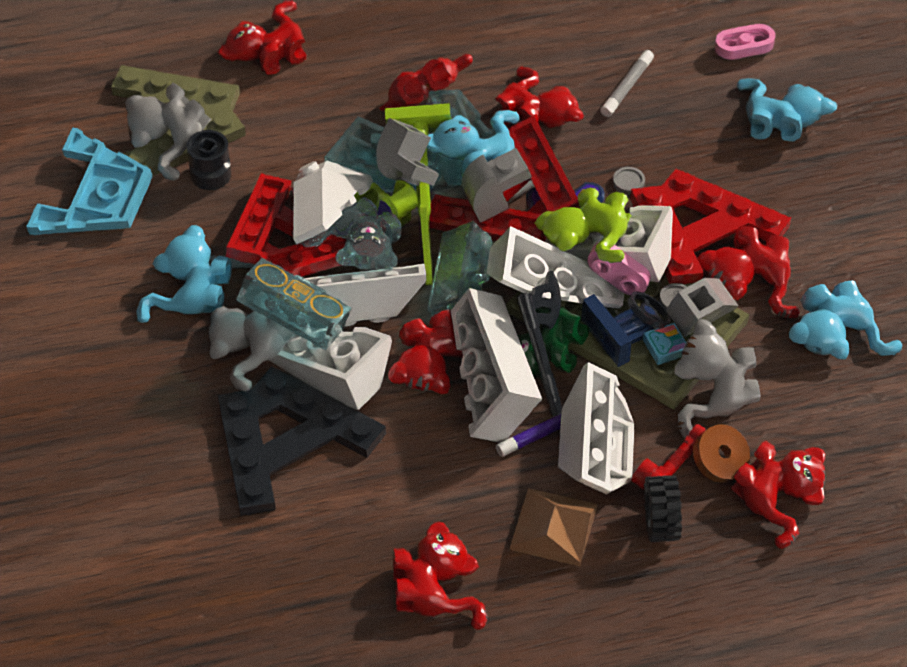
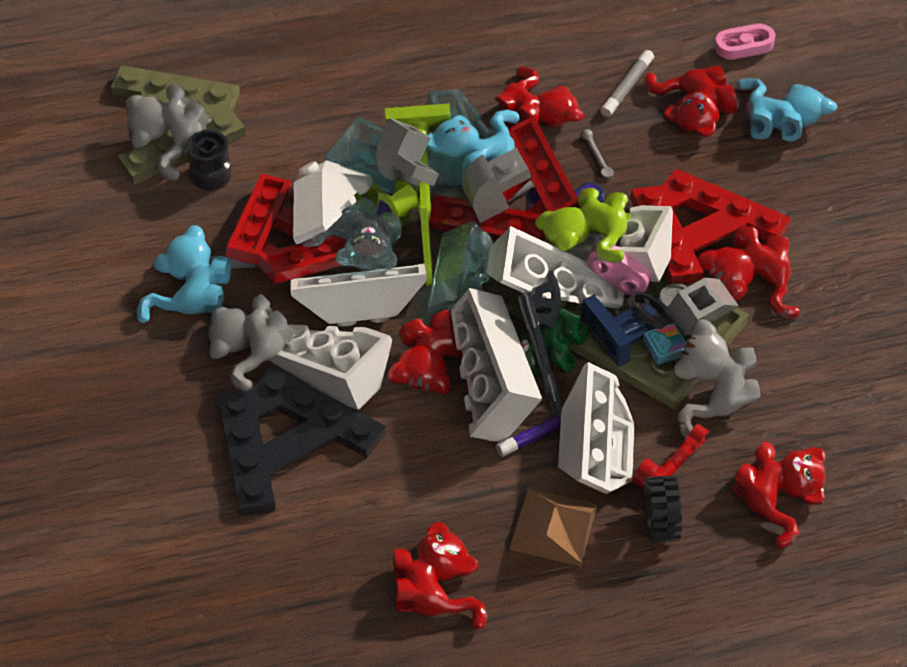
medium azure wing [26,127,153,235] -> none
red animal [218,0,307,75] -> none
clear light blue piece [237,258,352,351] -> none
red animal [379,54,473,112] -> none
light grey piece [613,167,645,195] -> none
dark orange piece [693,424,750,483] -> none
medium azure animal [789,280,902,360] -> none
none -> light grey hinge [581,129,614,181]
none -> red animal [644,65,737,138]

